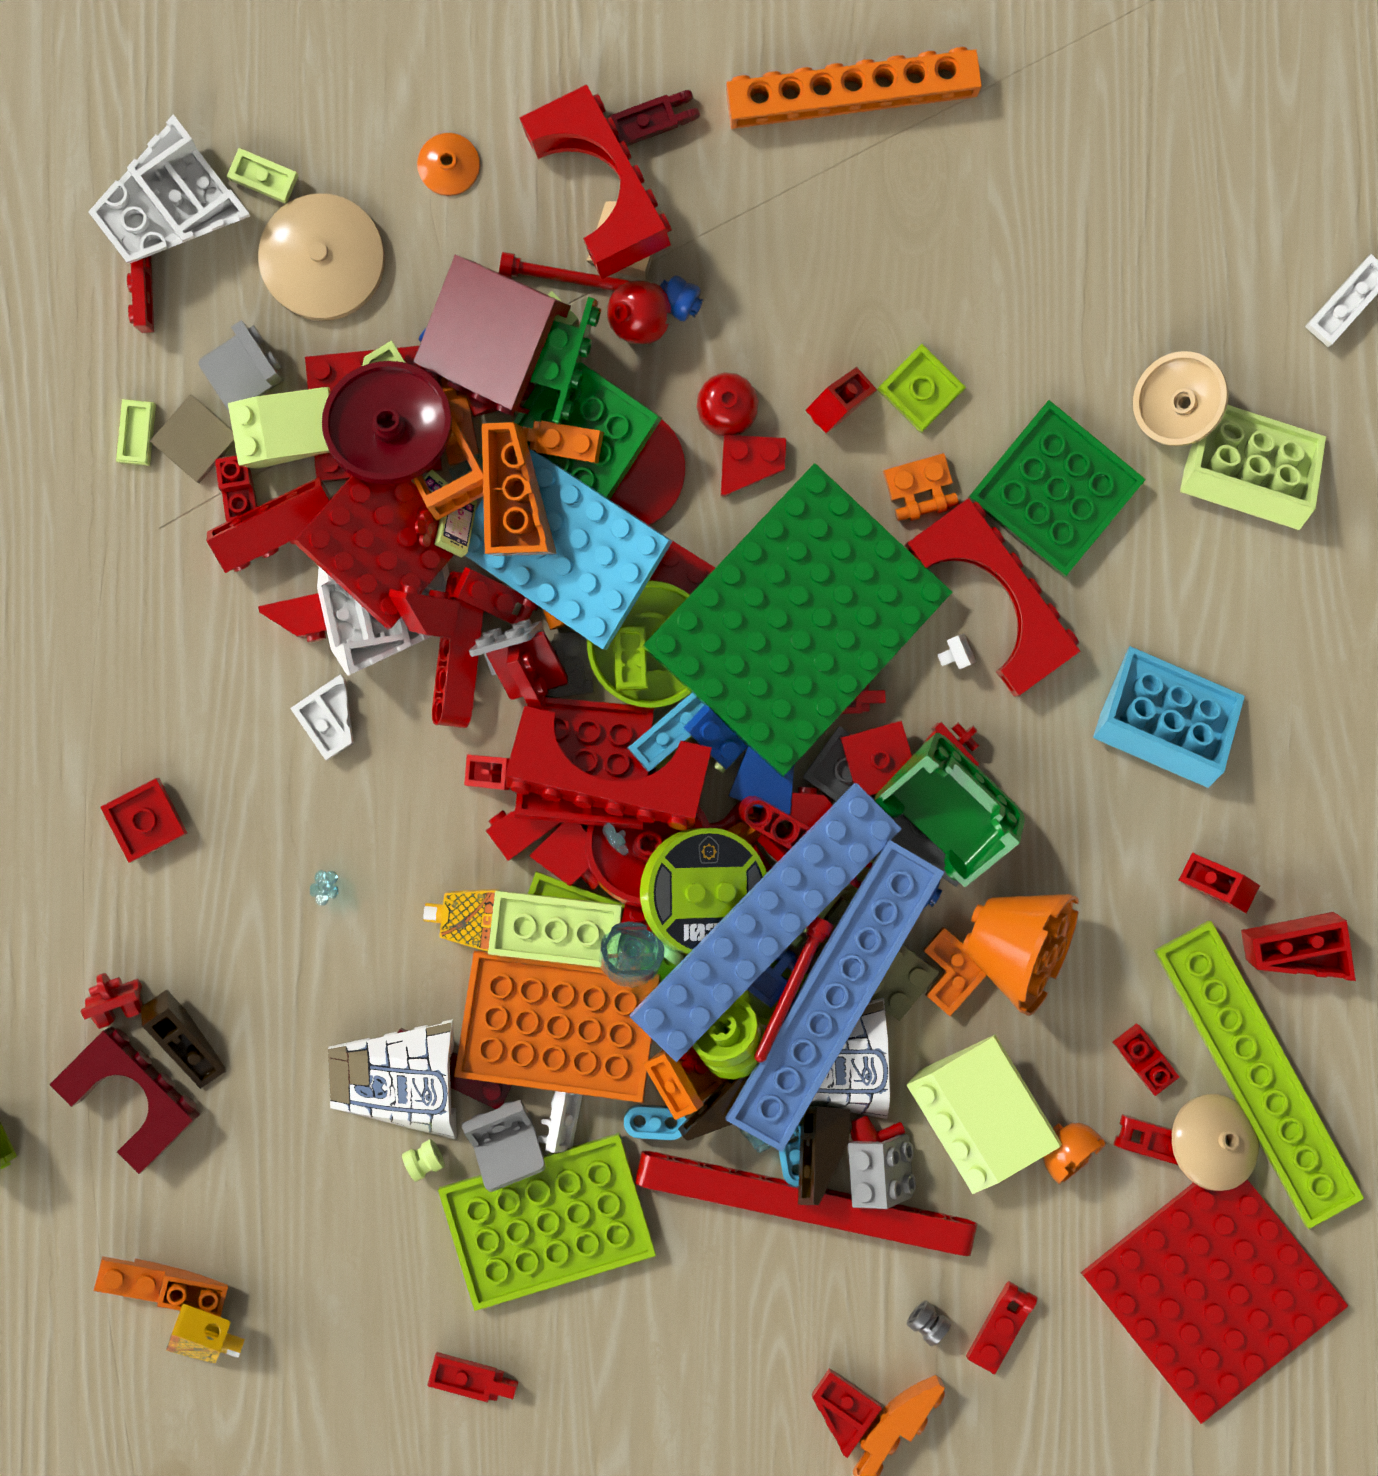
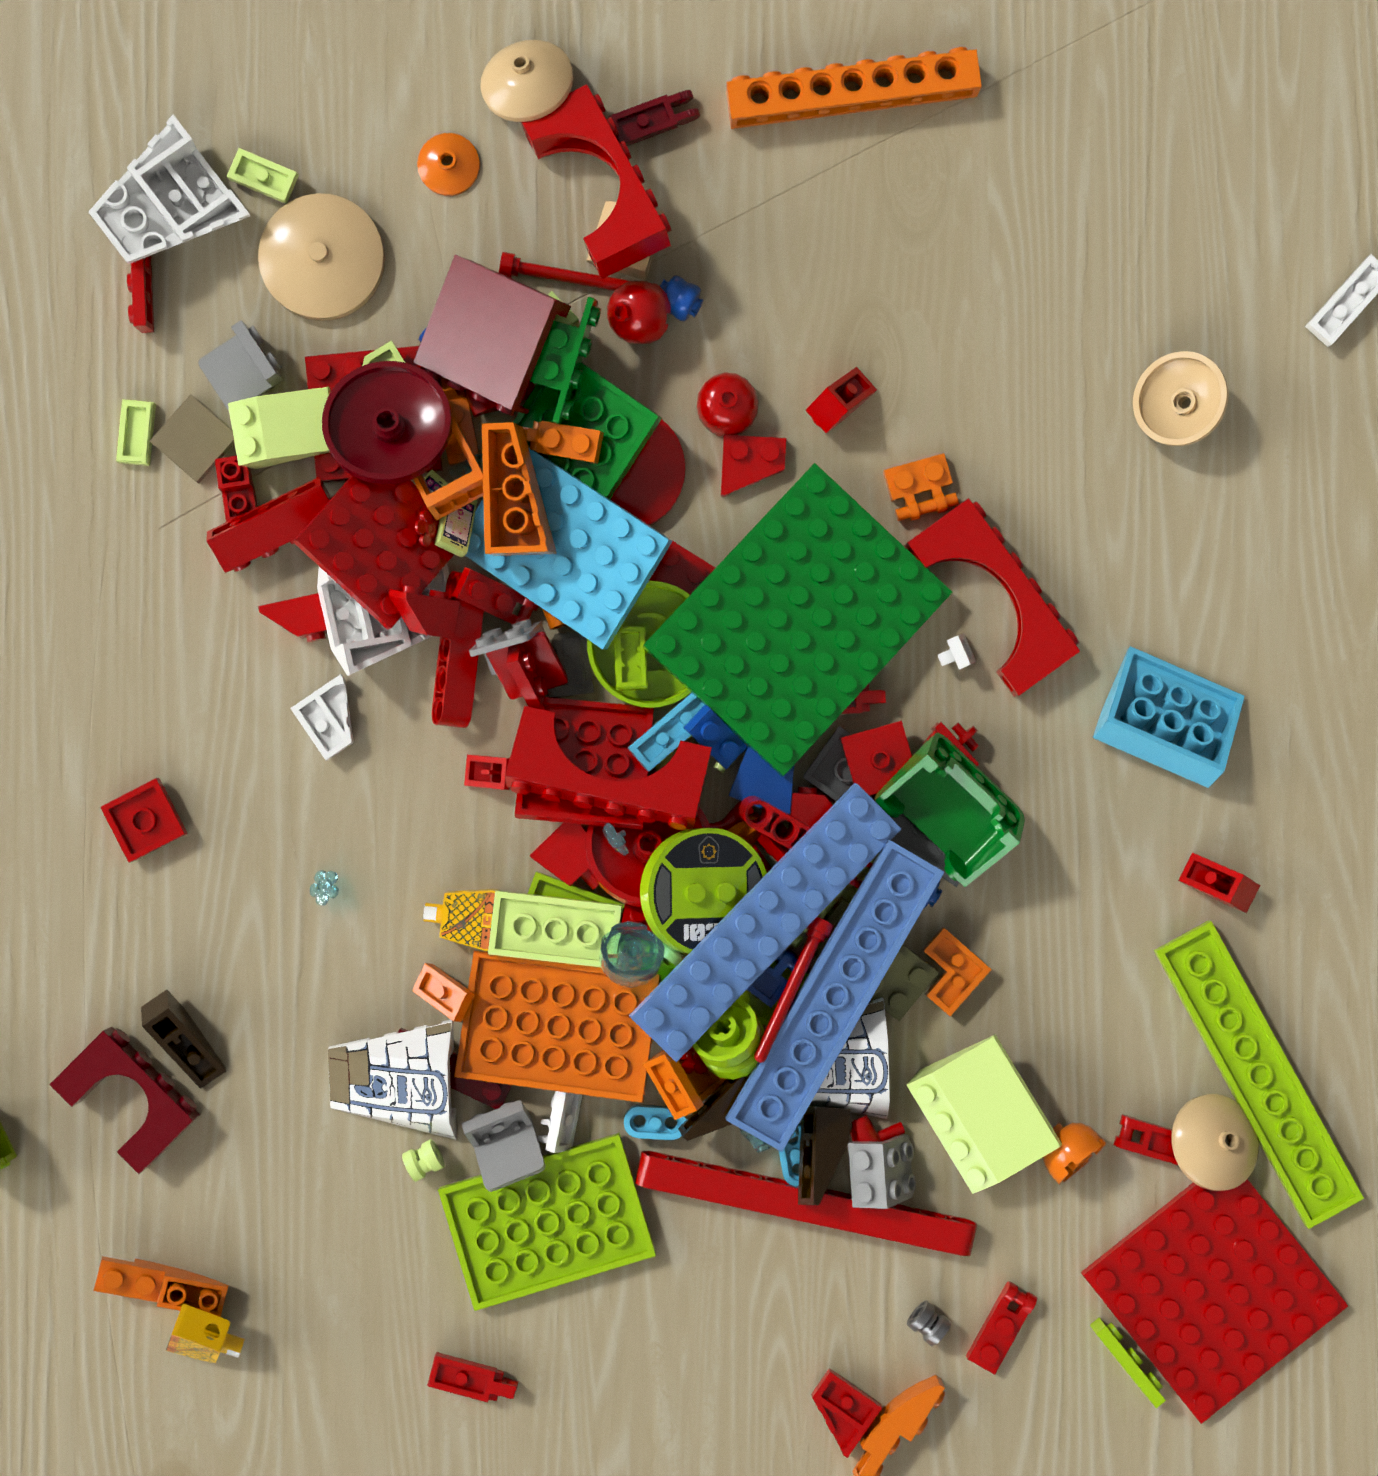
red hips [80,973,143,1029] -> none
red slope [485,810,561,861] -> none
lime tile [877,344,966,433] -> none
orange cone [962,894,1079,1016] -> none
green plate [968,400,1146,577] -> none
red slope [1112,1023,1180,1096] -> none
yellowish green slope [1180,405,1326,530] -> none
red wedge [1241,912,1356,981] -> none
none -> plate [412,963,474,1022]
none -> tan dish [481,40,574,122]
none -> lime plate [1090,1317,1166,1408]

